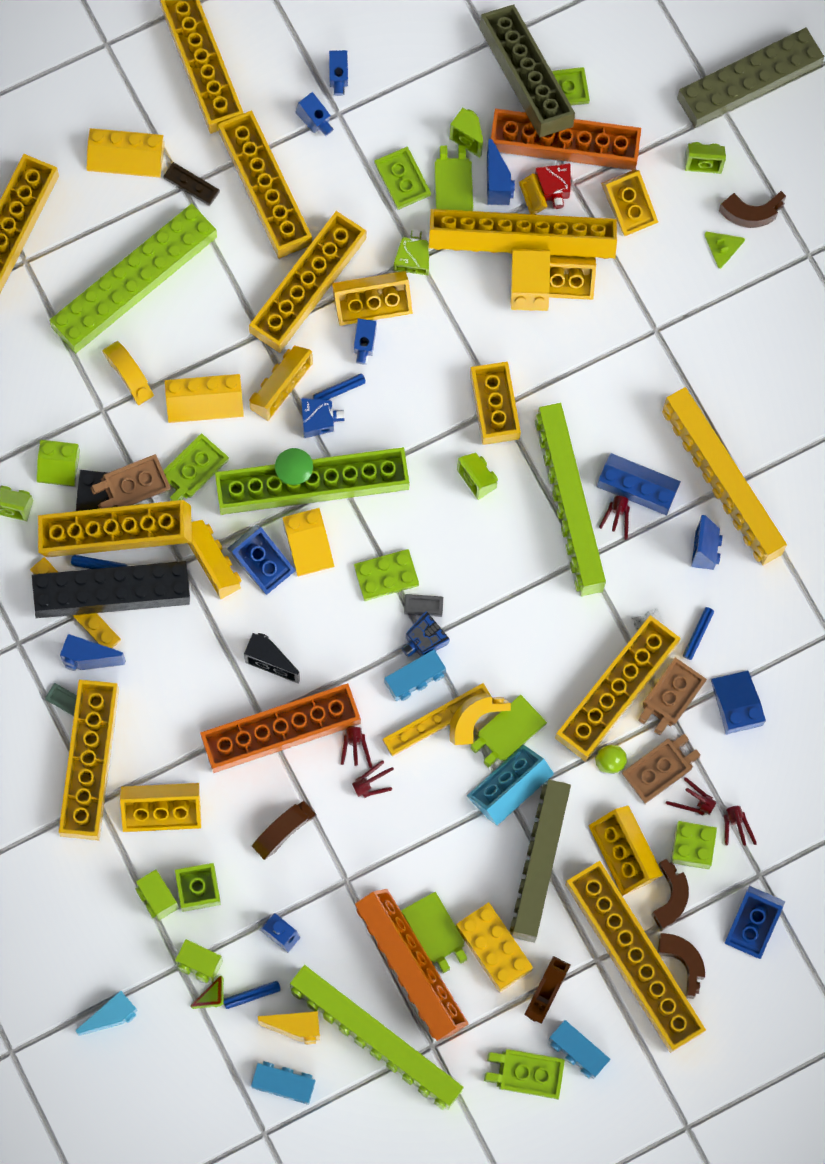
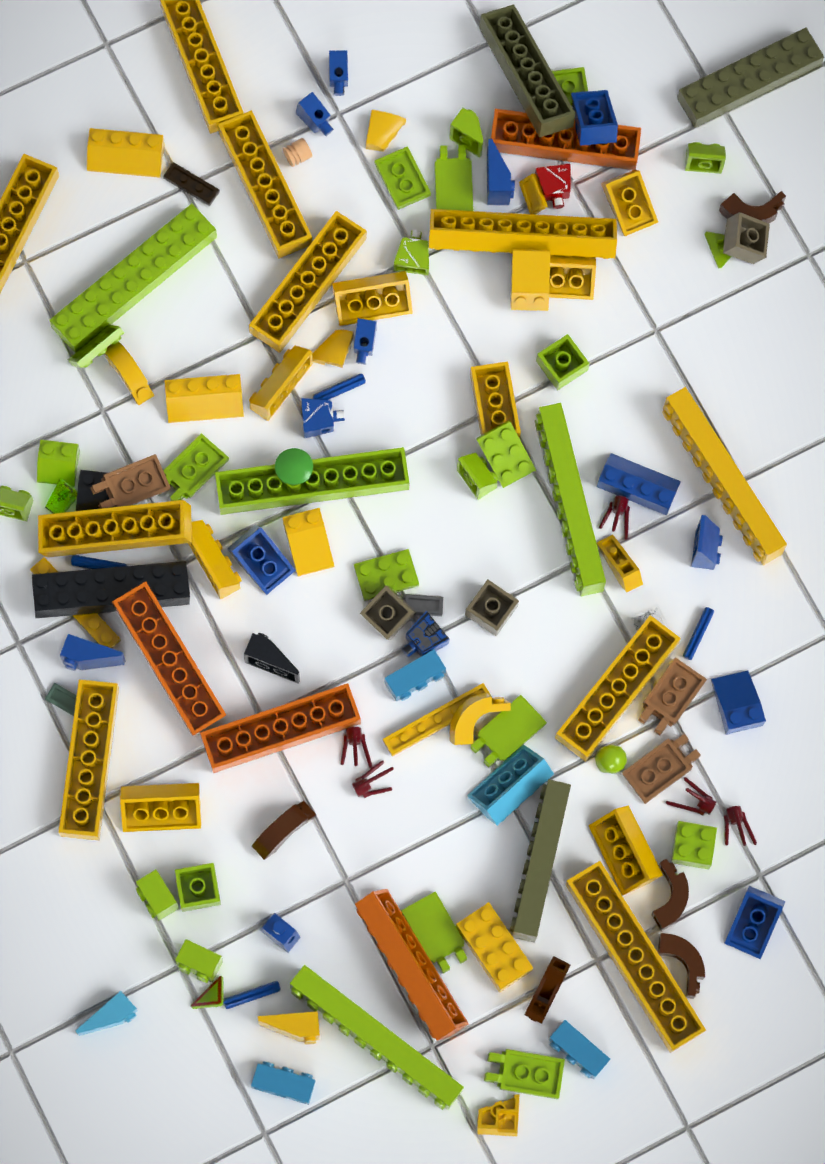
none -> clear neon green slope [45,478,77,514]
none -> lime plate [67,324,125,368]
none -> orange brick [112,582,226,736]
none -> light nougat piece [282,138,313,168]
none -> yellow slope [313,329,354,368]
none -> dark tan brick [360,585,416,640]
none -> yellow slope [366,110,406,152]
none -> dark tan brick [465,579,519,637]
none -> lime plate [476,420,536,488]
none -> yellow slope [477,1094,520,1137]
none -> lime brick [536,334,590,391]
none -> blue slope [571,90,618,145]
none -> yellow slope [596,534,643,593]
none -> dark tan brick [723,212,770,264]

